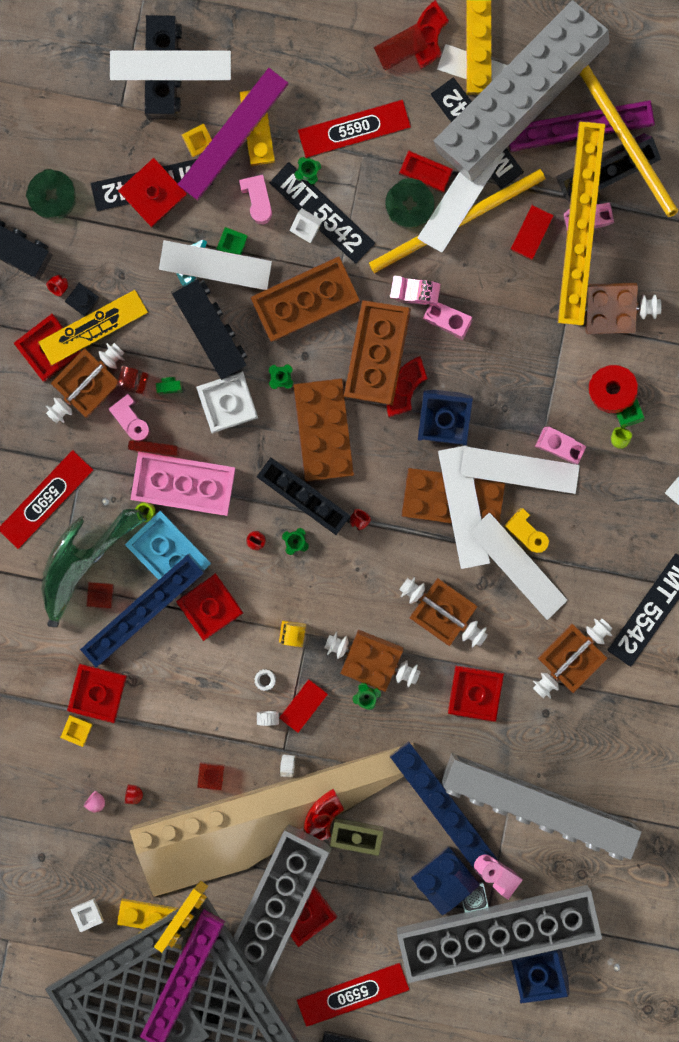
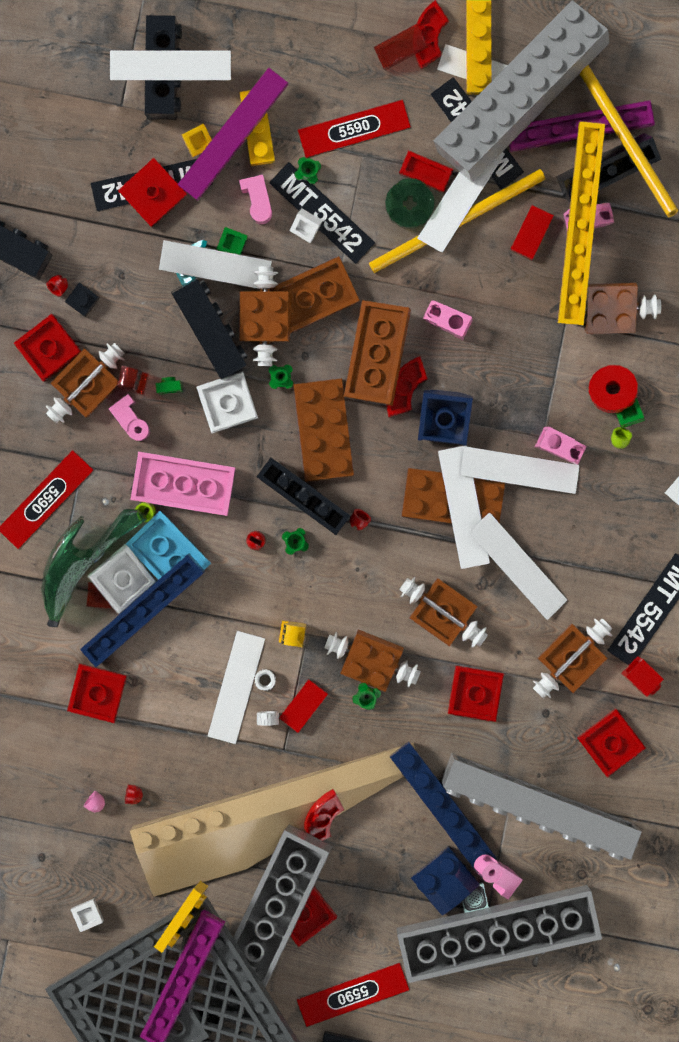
clear green plate [26,169,76,220] -> none
yellow sticker [39,290,148,365] -> none
yellow plate [60,714,93,747] -> none
yellow plate [117,898,178,929] -> none
clear red tile [128,440,180,456] -> none
red plate [176,573,244,641] -> none
clear red plate [197,762,225,790] -> none
white axle [280,755,295,778] -> none
olive brick [330,817,384,856] -> none
bright pink leg [390,276,441,305] -> none
yellow leg [504,508,549,553] -> none
dark blue slope [511,949,570,1004] -> none
none -> white plate [88,544,156,614]
none -> white sticker [208,631,265,744]
none -> dark orange plate [240,267,290,366]
none -> red tile [577,708,646,778]
none -> red brick [621,656,664,697]

